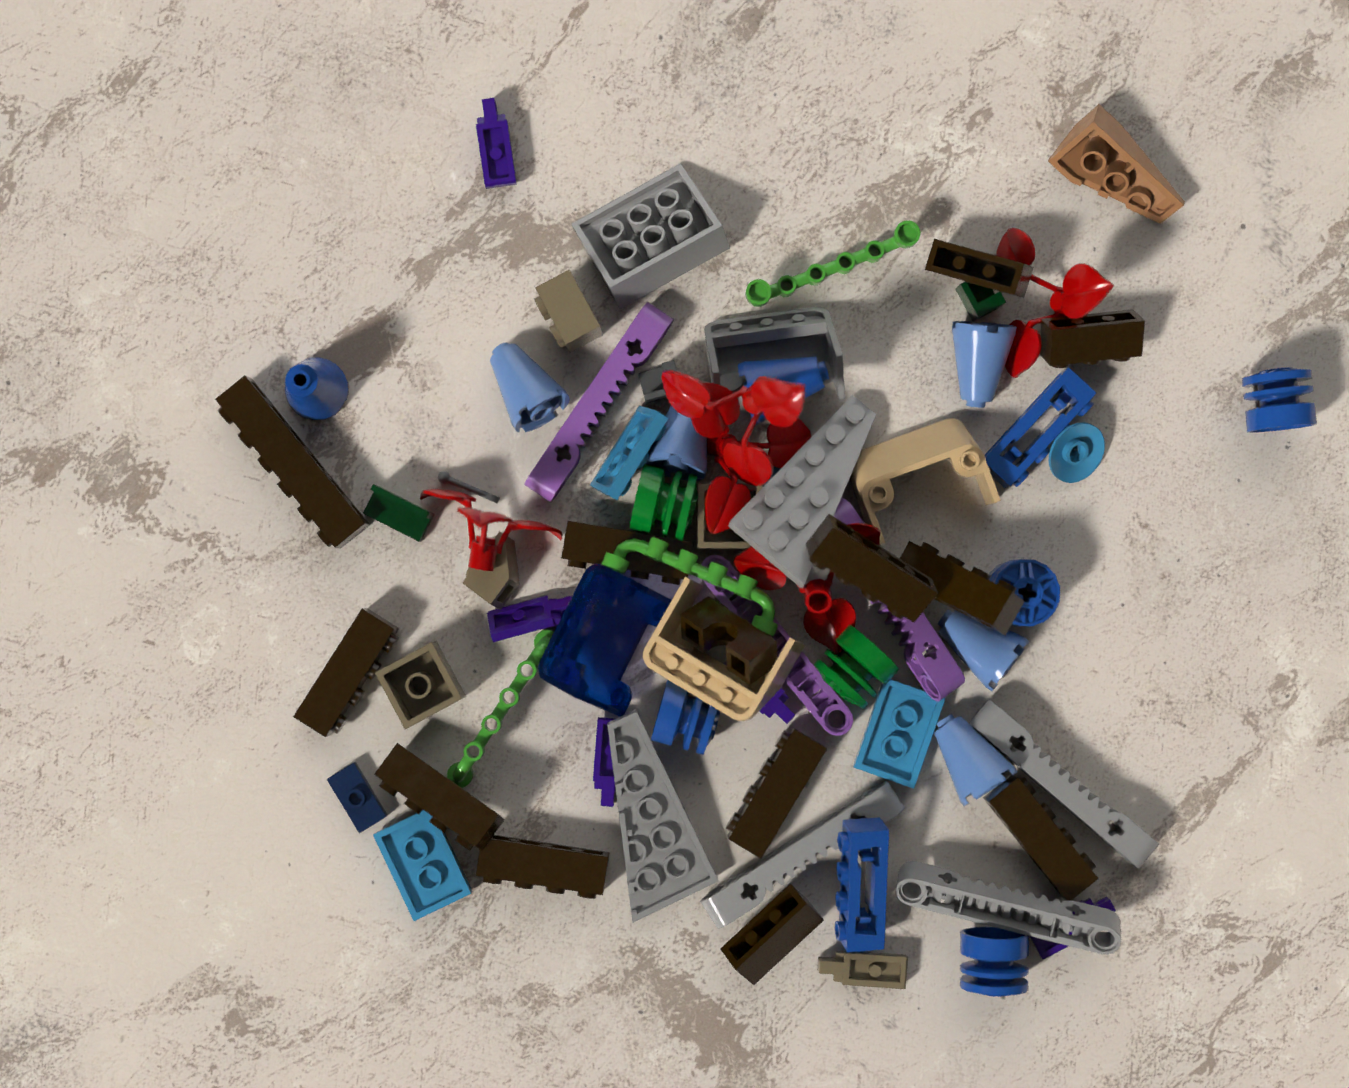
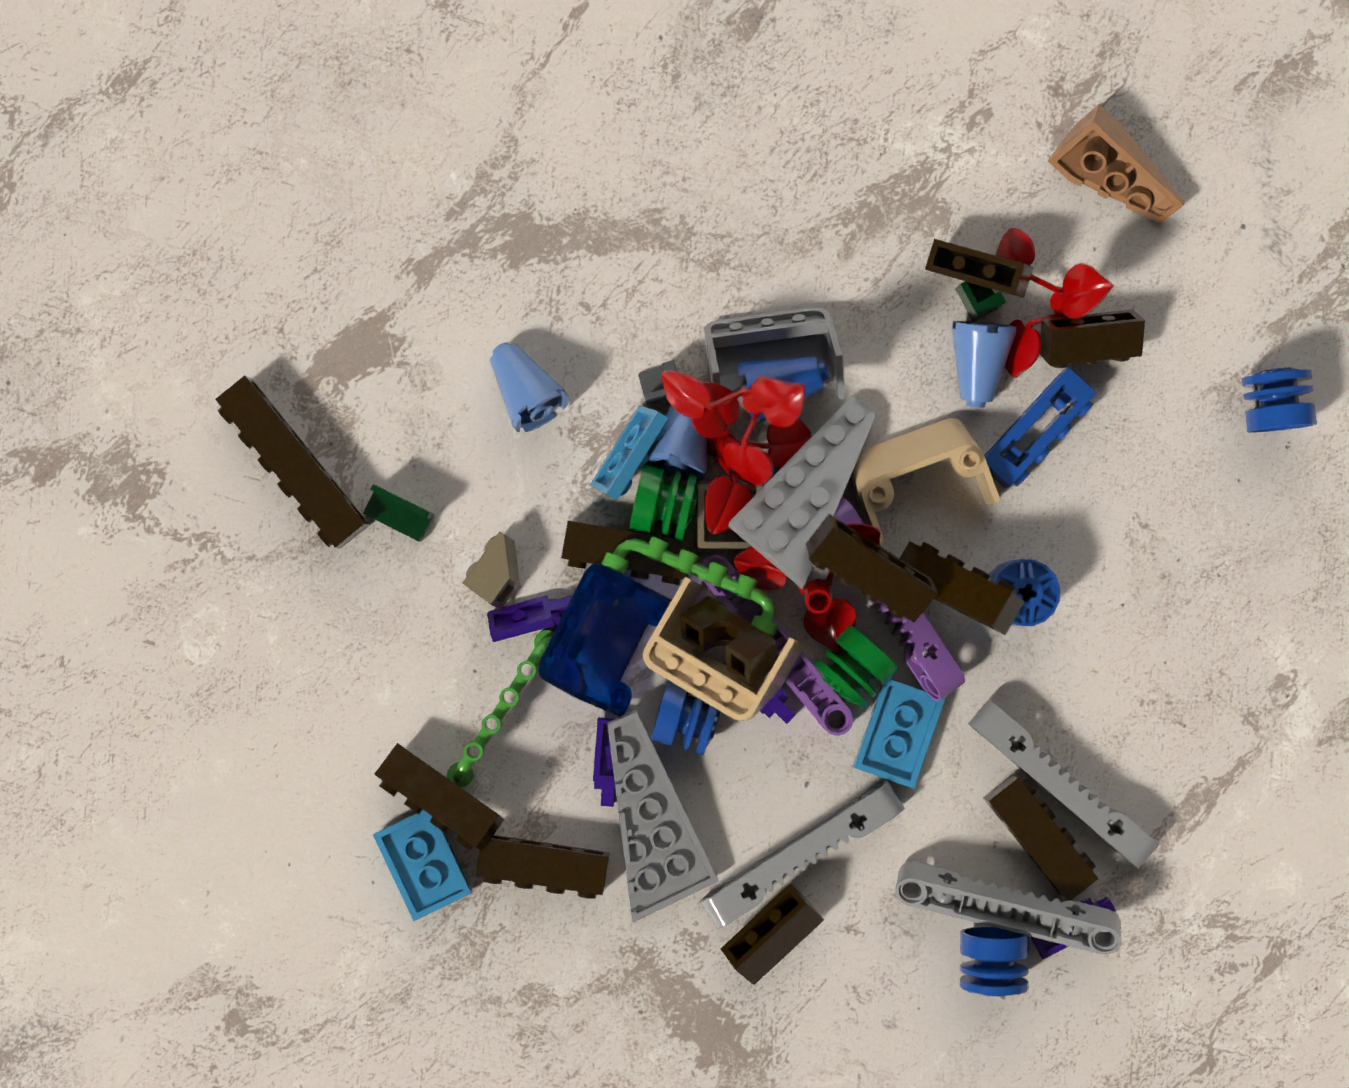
blue cone [285,357,348,420] -> none
dark brown brick [293,608,399,737] -> none
dark blue plate [327,762,388,833] -> none
dark tan brick [375,641,466,729] -> none
red plant [420,489,563,571] -> none
dark grey hinge [438,471,500,504] -> none
dark purple hinge [476,98,517,189] -> none
medium lavender gear [524,302,674,502] -> none
dark tan brick [534,270,603,353] -> none
light grey slope [571,163,730,309] -> none
dark brown brick [726,727,827,859] -> none
bright green bar [745,220,921,307] -> none
dark tan hinge [817,950,908,989] -> none
blue brick [835,817,889,952] -> none
medium blue cone [934,714,1018,806] -> none
medium blue cone [937,609,1030,691] -> none
dark azure dish [1048,422,1105,483] -> none

